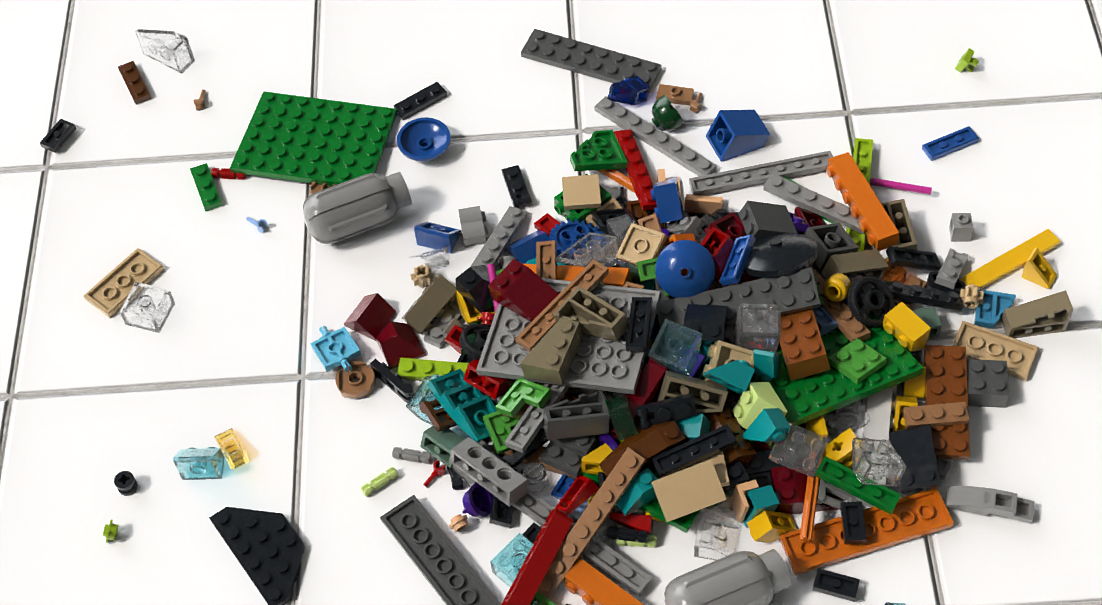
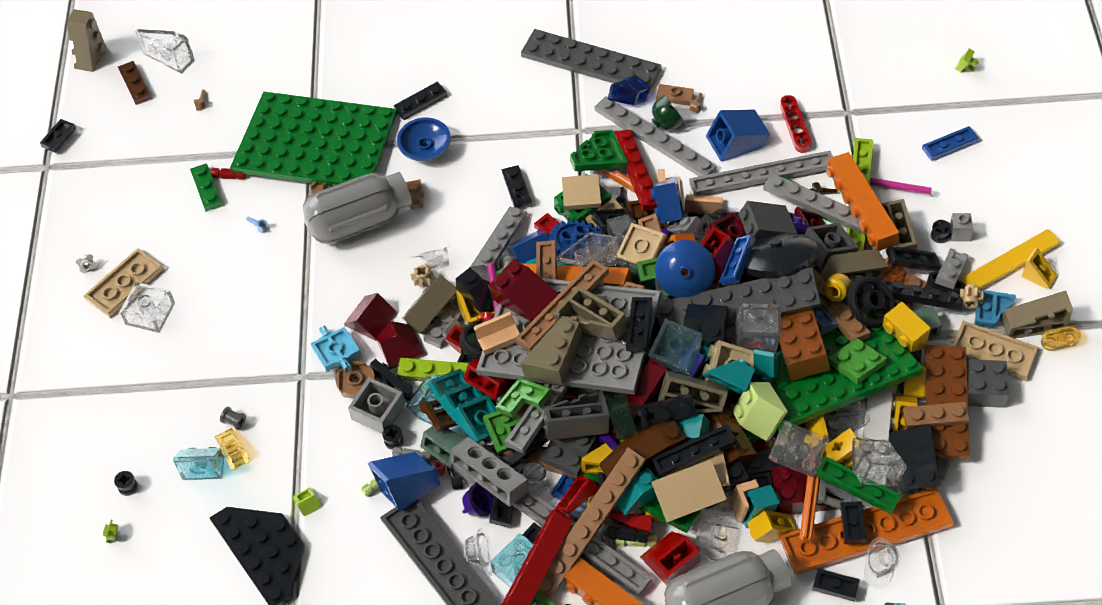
blue slope [414,221,461,254] -> none
light nougat plate [449,514,469,532] -> none
light grey brick [458,206,489,246] -> none
teal slope [742,408,791,442] -> none
light grey slope [946,486,1035,523] -> none
none -> dark tan wedge [67,9,106,72]
none -> white plate [75,254,97,273]
none -> dark grey bush [220,406,246,430]
none -> lime slope [292,488,321,516]
none -> light grey brick [348,377,406,434]
none -> blue slope [367,452,441,511]
none -> black wheel [382,425,404,450]
none -> medium nougat plate [406,179,424,210]
none -> clear piece [464,528,492,577]
none -> light nougat panel [474,312,520,355]
none -> red slope [640,531,700,586]
none -> red beam [780,95,811,153]
none -> dark brown hand [810,182,838,194]
none -> clear piece [864,537,901,589]
none -> black wheel [930,219,951,243]
none -> clear yellow plate [1040,326,1081,351]

